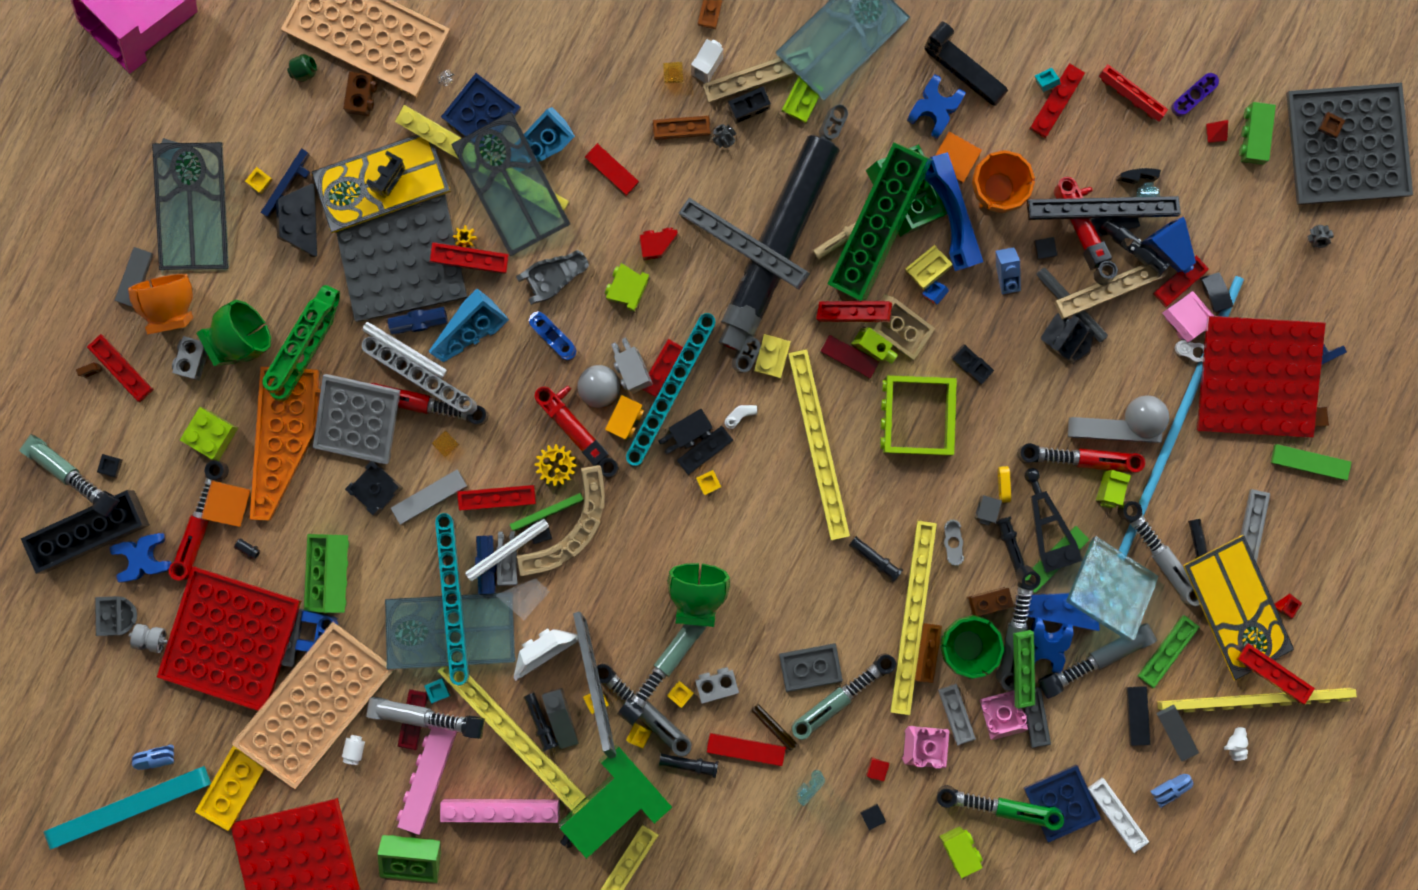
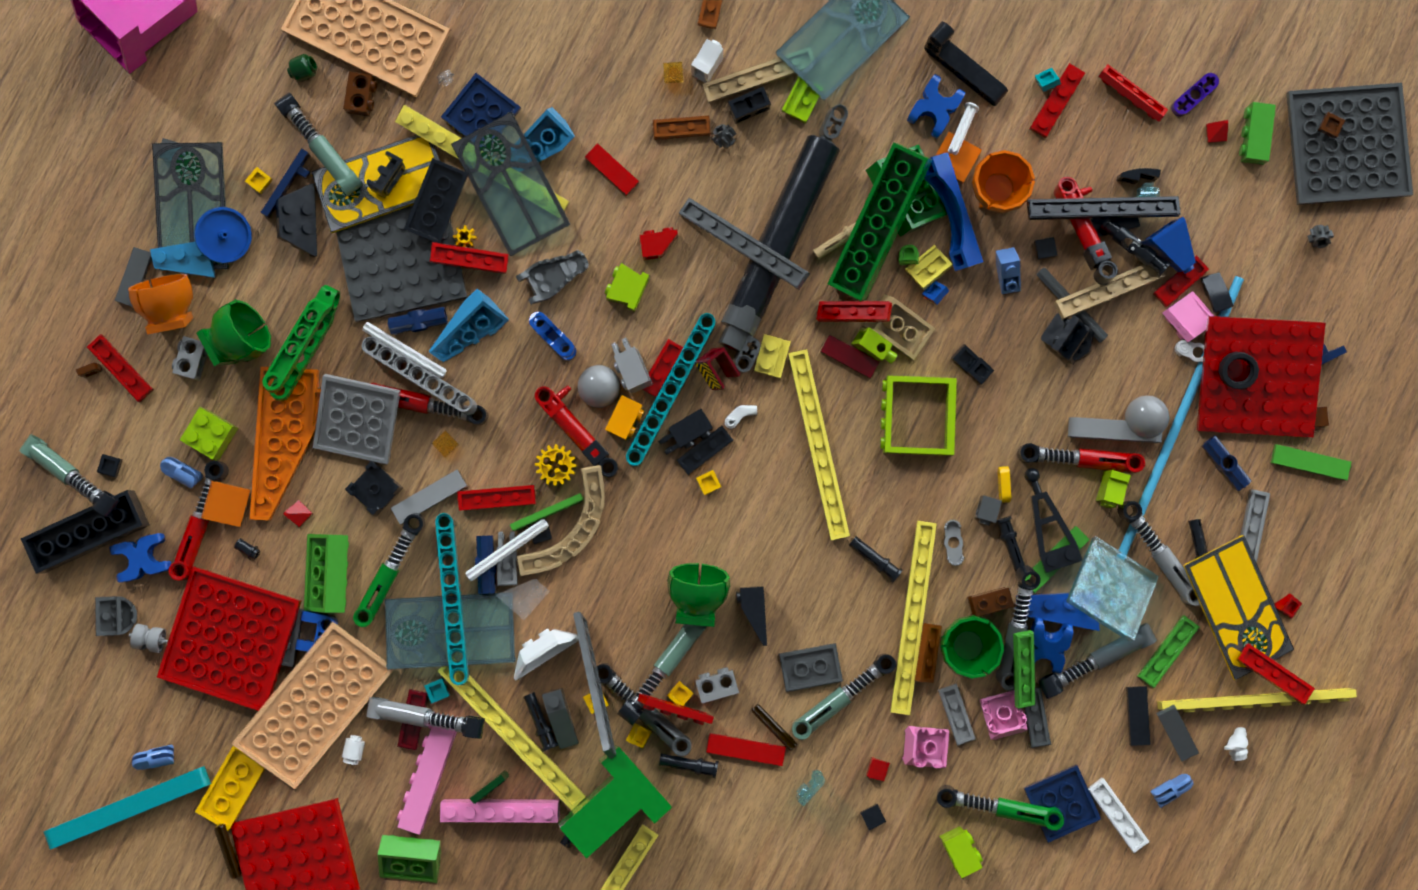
none -> dark azure wing [150,242,216,277]
none -> medium blue arm [160,457,203,489]
none -> blue piece [194,207,252,263]
none -> dark brown axle [214,823,242,879]
none -> piece [274,92,363,196]
none -> red slope [283,500,313,527]
none -> piece [353,513,425,627]
none -> black plate [404,158,469,244]
none -> dark green tile [469,769,509,804]
none -> red plate [637,693,714,725]
none -> dark red piece [694,347,741,390]
none -> black slope [736,586,767,646]
none -> bright green tile [899,245,919,265]
none -> white axle [948,102,979,155]
none -> dark blue piece [1201,436,1251,491]
none -> black tyre [1218,352,1259,389]

